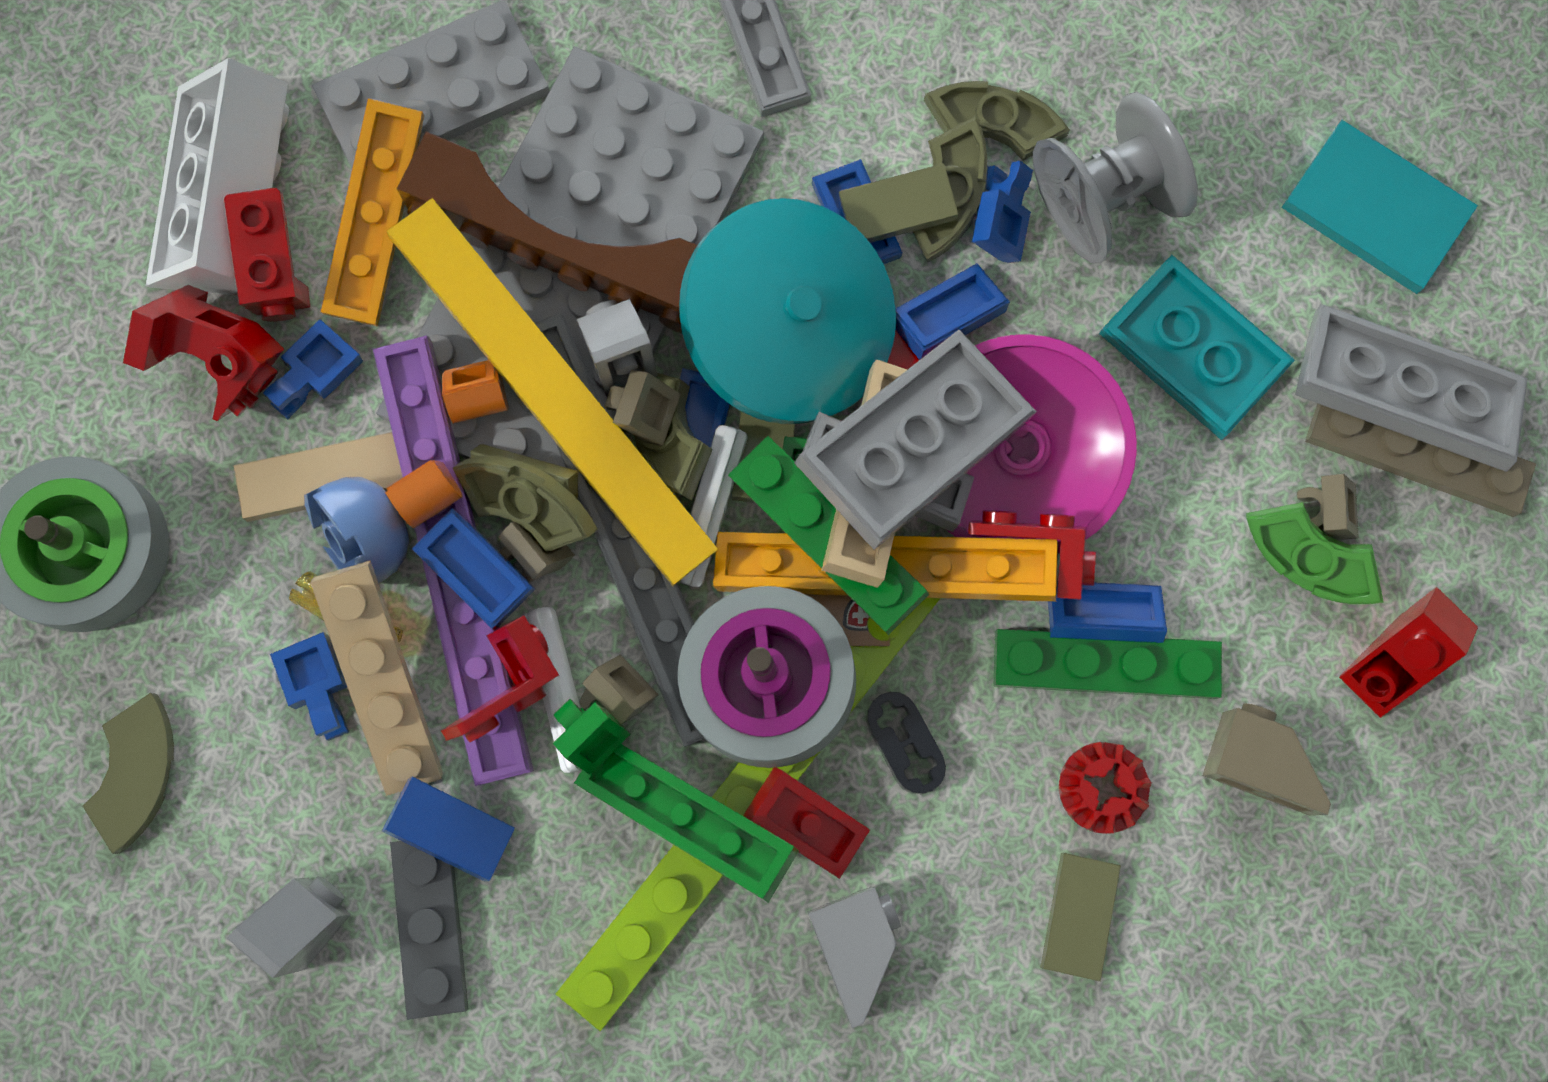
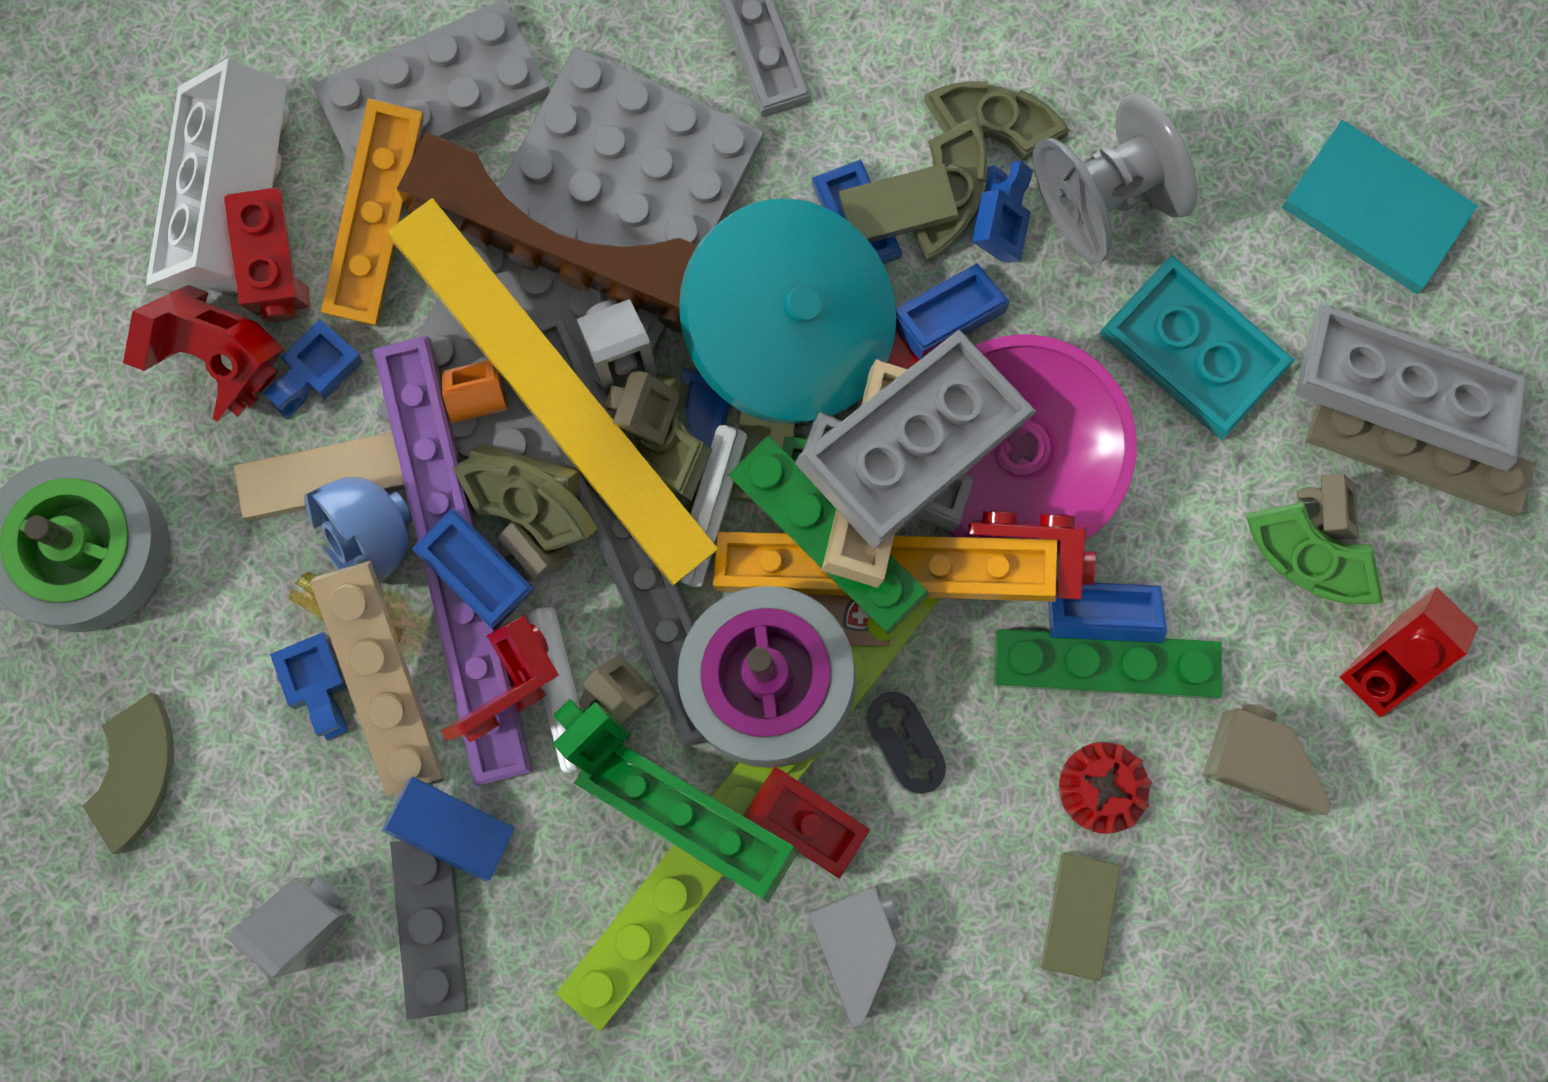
orange brick [385,460,463,528] -> none

